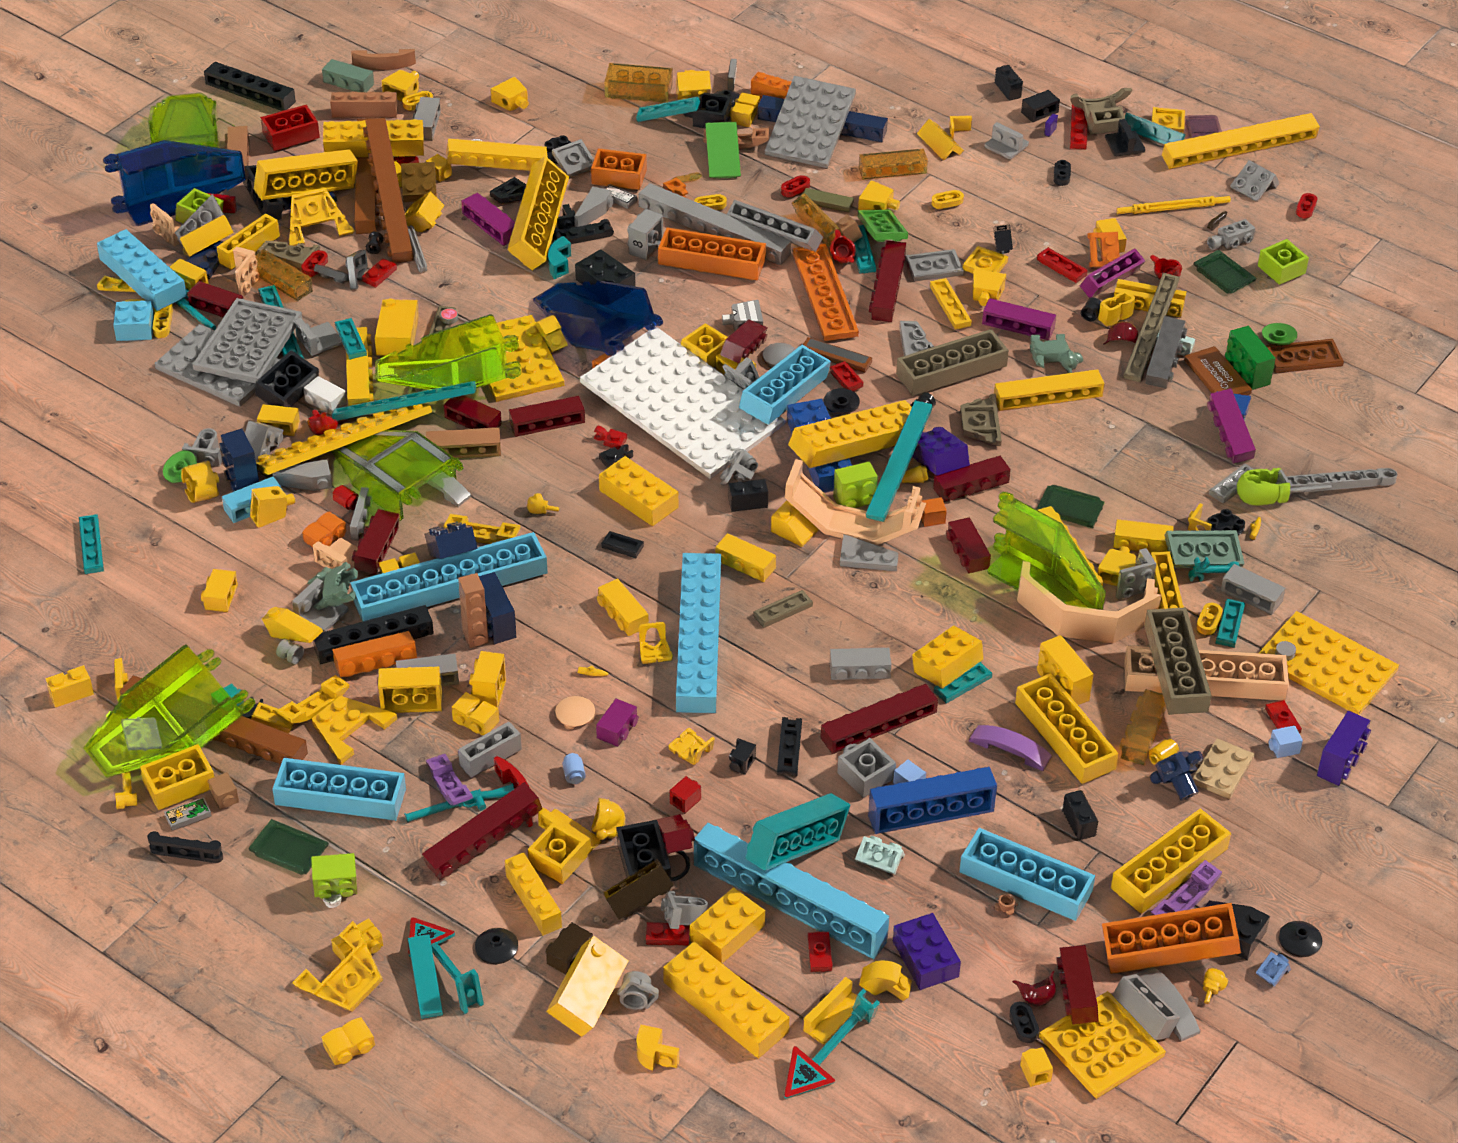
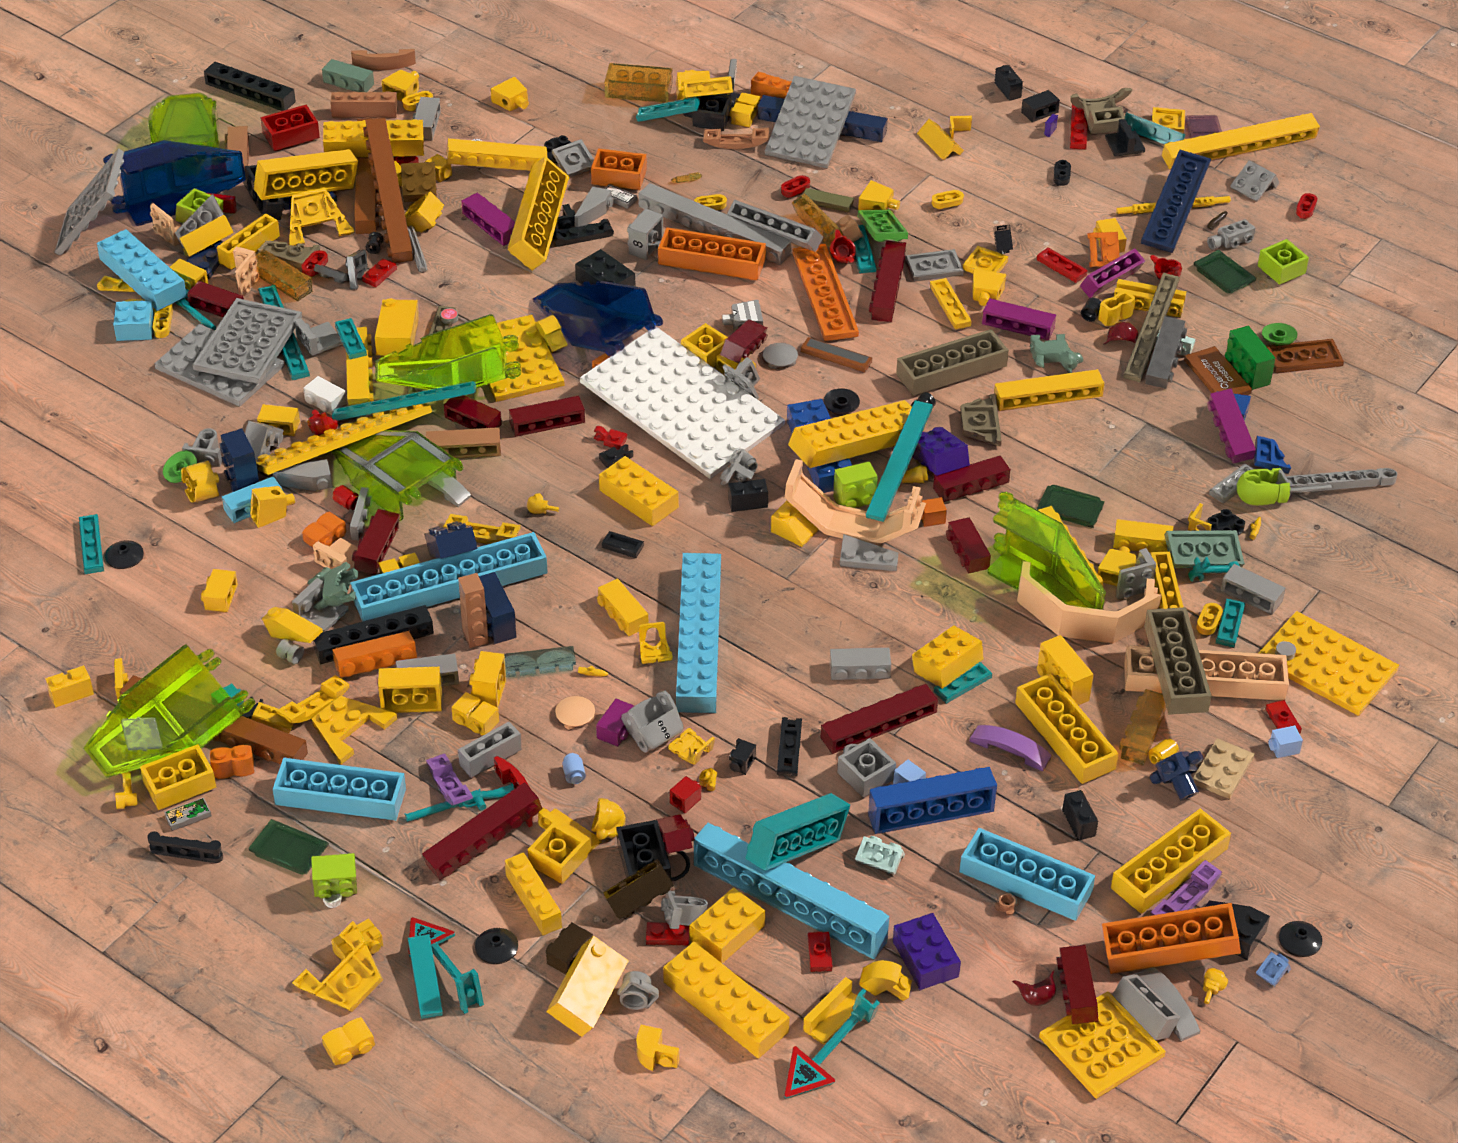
medium nougat brick [208,772,239,810] -> none
black brick [255,350,319,407] -> none
black wing [490,177,526,204] -> none
teal brick [548,236,571,280] -> none
orange plate [663,177,688,198] -> none
bright green piece [705,122,741,178] -> none
yellow brick [715,533,776,582] -> none
medium azure brick [739,345,831,425] -> none
dark tan tile [753,590,813,628] -> none
red plate [829,361,864,391] -> none
clear yellow brick [859,148,928,180] -> none
light grey wing [899,321,934,356] -> none
light grey bracket [985,122,1029,159] -> none
black plate [1009,1002,1039,1043] -> none
yellow brick [1020,1047,1053,1087] -> none
dark purple brick [1317,711,1371,786] -> none
none -> light grey plate [54,148,124,255]
none -> black dish [105,540,144,569]
none -> orange brick [210,745,255,779]
none -> clear light blue windscreen [504,646,576,678]
none -> light grey piece [621,690,684,753]
none -> yellow container [681,76,733,99]
none -> yellow plate [699,768,717,791]
none -> dark blue plate [1141,149,1211,253]
none -> blue wing [1254,436,1291,474]

